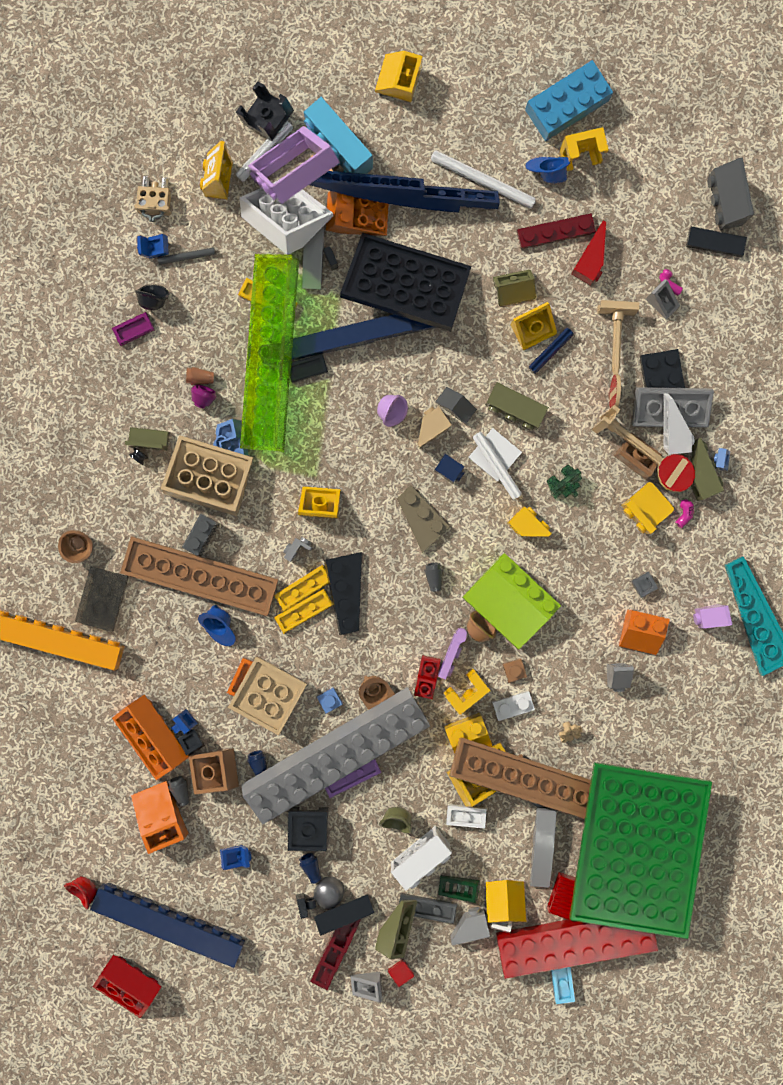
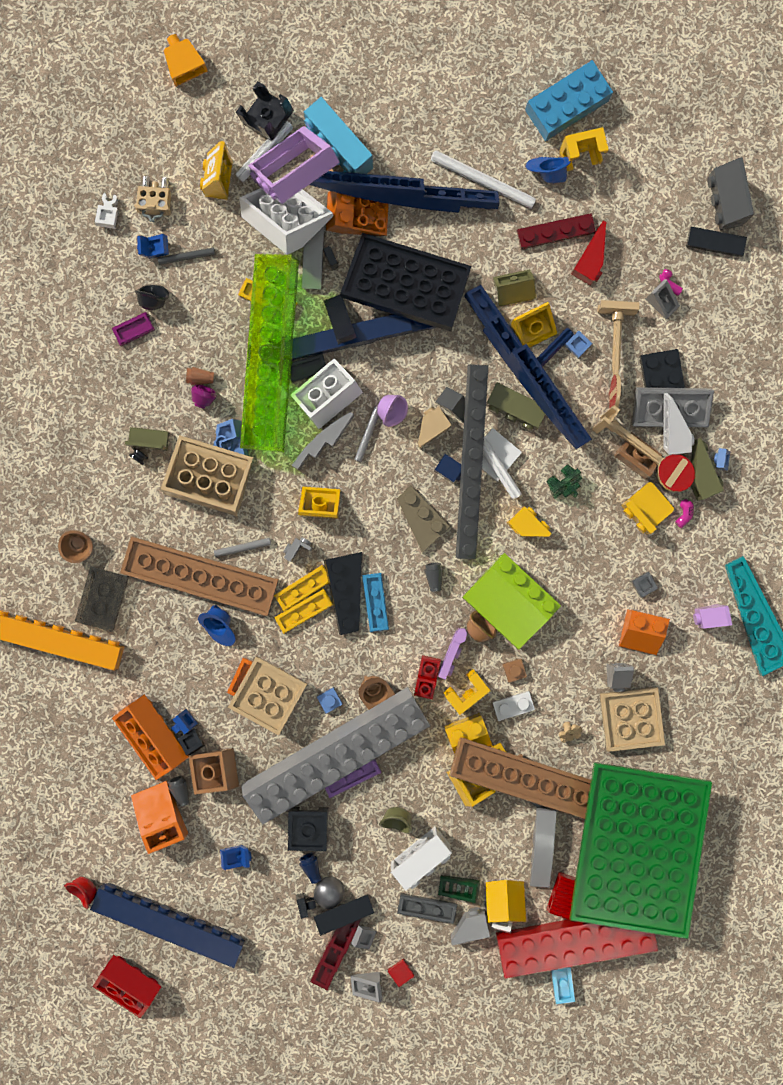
dark grey brick [182,514,219,556] -> none
dark blue cone [247,750,267,776] -> none
yellow slope [375,51,423,102] -> none
olive slope [375,900,417,959] -> none
white plate [446,804,487,828] -> none
none -> white plate [95,193,118,229]
none -> light orange torso [164,34,208,87]
none -> light grey bar [214,537,271,558]
none -> white slope [291,359,363,429]
none -> light grey slope [292,412,354,471]
none -> black tile [324,295,357,345]
none -> light grey plate [351,925,377,949]
none -> light grey bar [354,406,379,462]
none -> dark azure tile [362,573,389,632]
none -> dark grey plate [456,364,489,559]
none -> dark blue slope [464,285,592,449]
none -> medium blue plate [564,331,592,358]
none -> tan plate [599,687,665,752]

